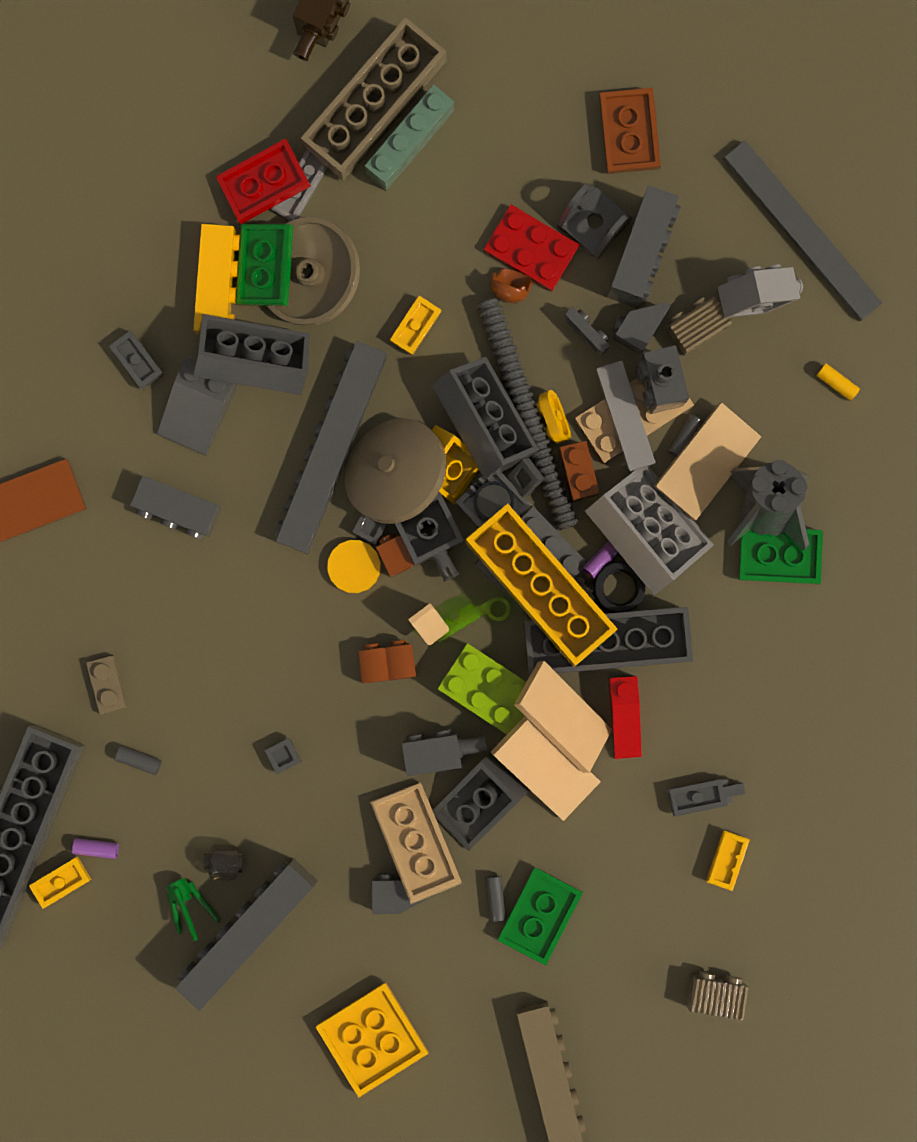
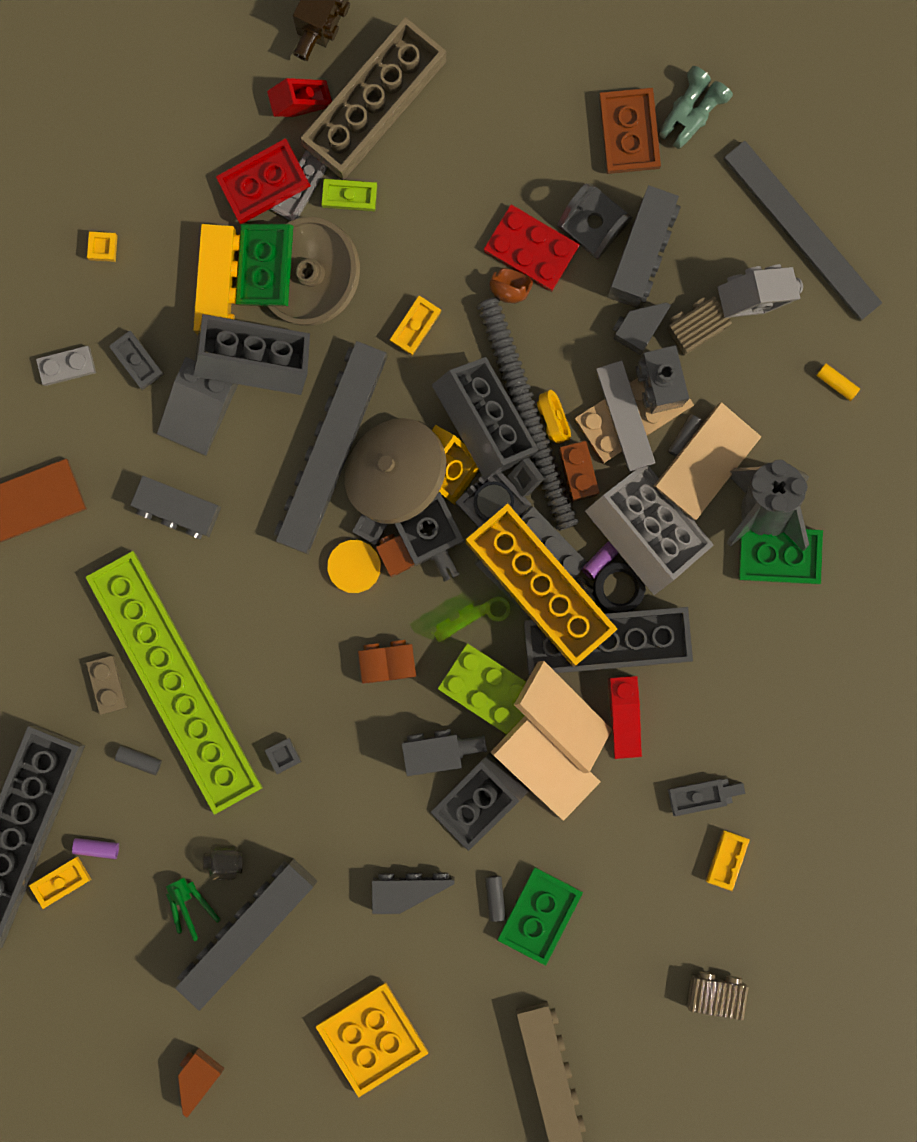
sand green brick [365,85,454,191] -> none
tan tile [370,782,462,904] -> none
tan slope [408,603,449,645] -> none
dark grey plate [563,307,610,357] -> none
none -> light grey plate [36,346,96,386]
none -> lime plate [86,551,263,815]
none -> yellow plate [87,231,118,262]
none -> dark orange slope [178,1048,224,1118]
none -> red slope [267,78,332,117]
none -> lime plate [322,179,377,212]
none -> sand green piece [659,66,733,149]

